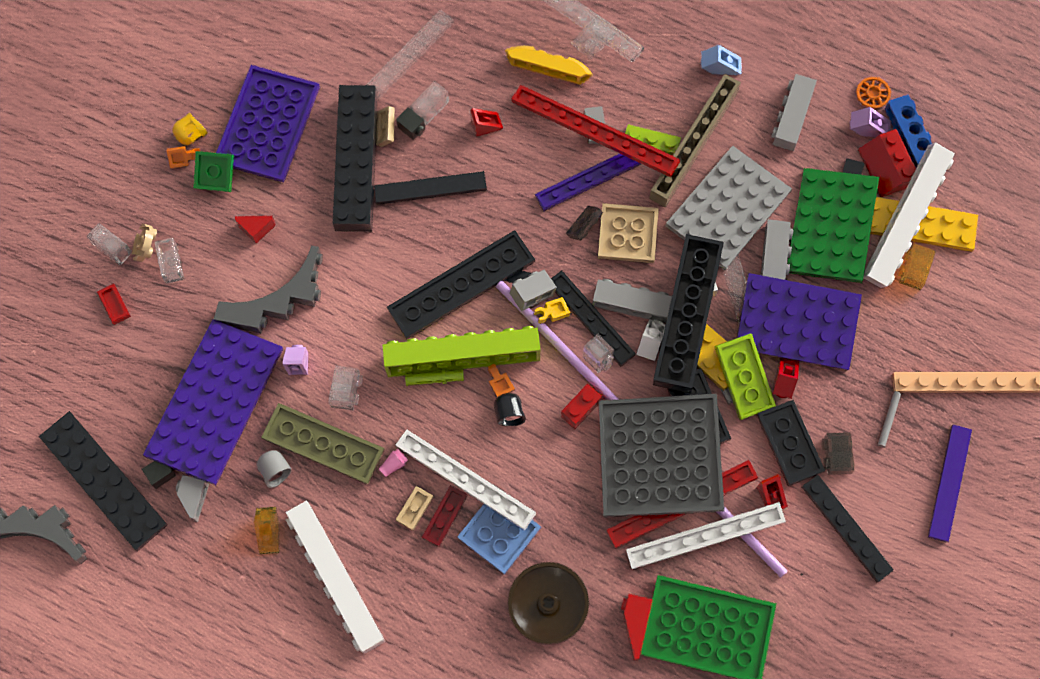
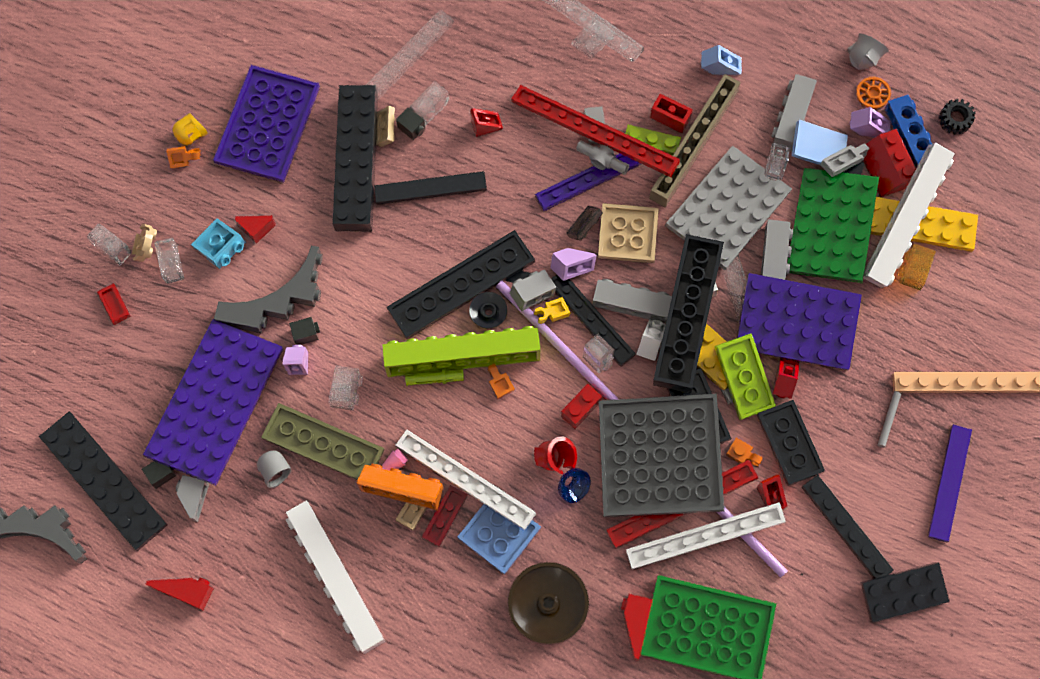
green plate [193,151,234,192] -> none
clear yellow slope [254,507,280,554] -> none
black helmet [494,393,526,426] -> none
yellow brick [505,46,593,85] -> none
clear smoke brick [821,432,854,475] -> none
none -> red slope [145,577,214,611]
none -> medium azure plate [191,218,246,269]
none -> pearl dark grey brick [289,317,320,345]
none -> orange slope [357,463,443,510]
none -> black dish [469,292,507,329]
none -> red helmet [534,437,577,474]
none -> lavender slope [550,248,596,281]
none -> clear blue piece [558,468,591,503]
none -> light grey pin [576,140,629,175]
none -> red brick [650,94,693,134]
none -> orange plate [726,437,763,467]
none -> clear brick [764,143,790,181]
none -> light blue tile [791,120,848,165]
none -> light grey hinge [820,143,869,177]
none -> light grey helmet [847,33,889,70]
none -> black plate [860,562,950,623]
none -> black tyre [939,99,976,135]

